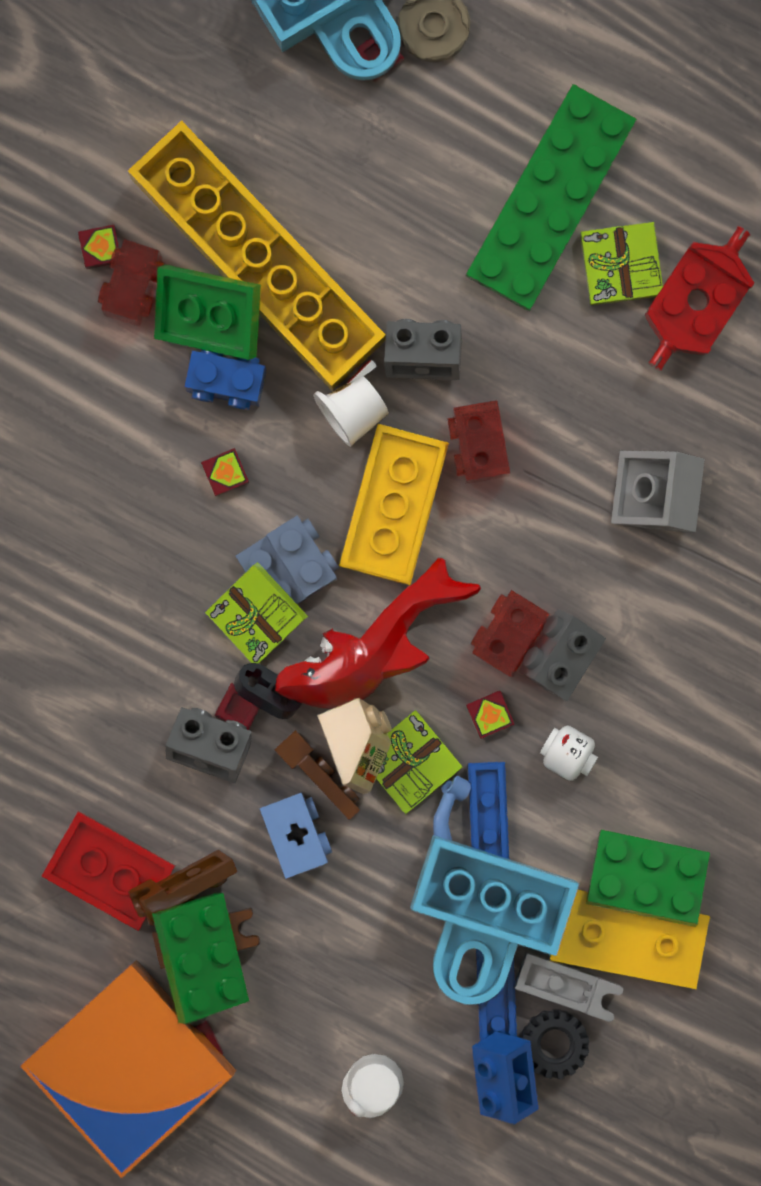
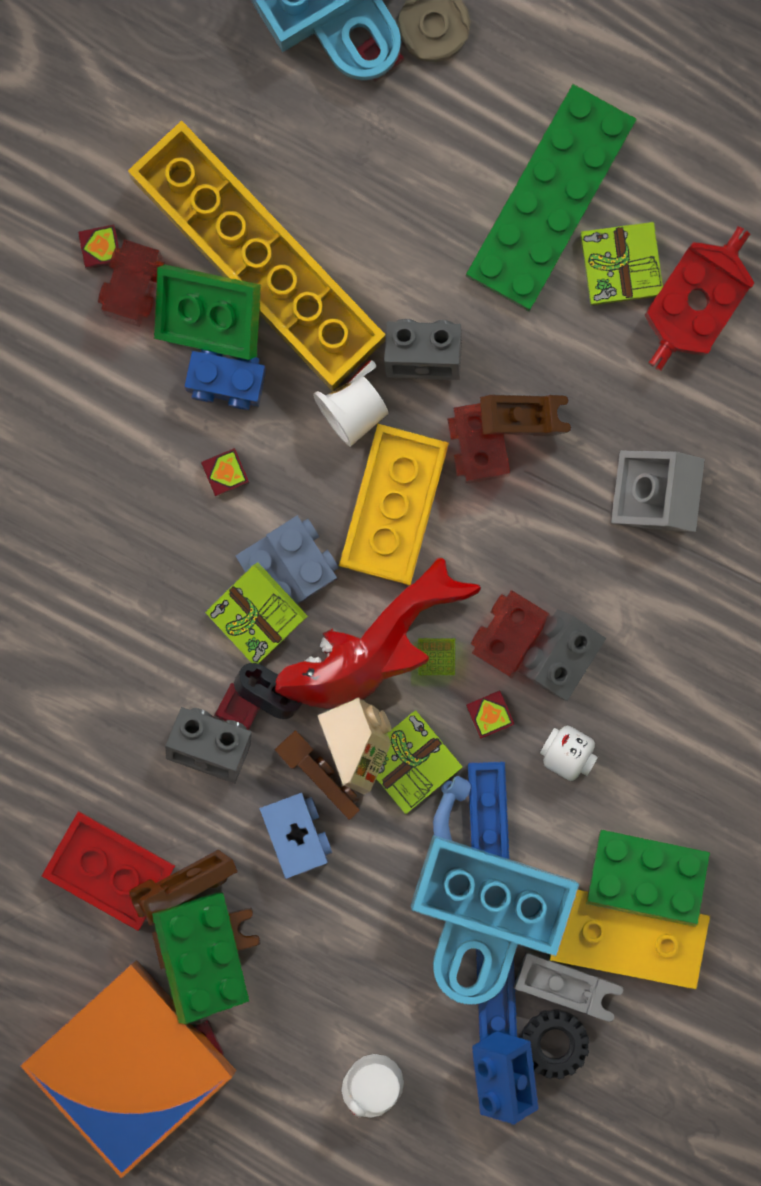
none -> clear neon green tile [418,638,455,676]
none -> reddish brown plate [480,395,571,436]

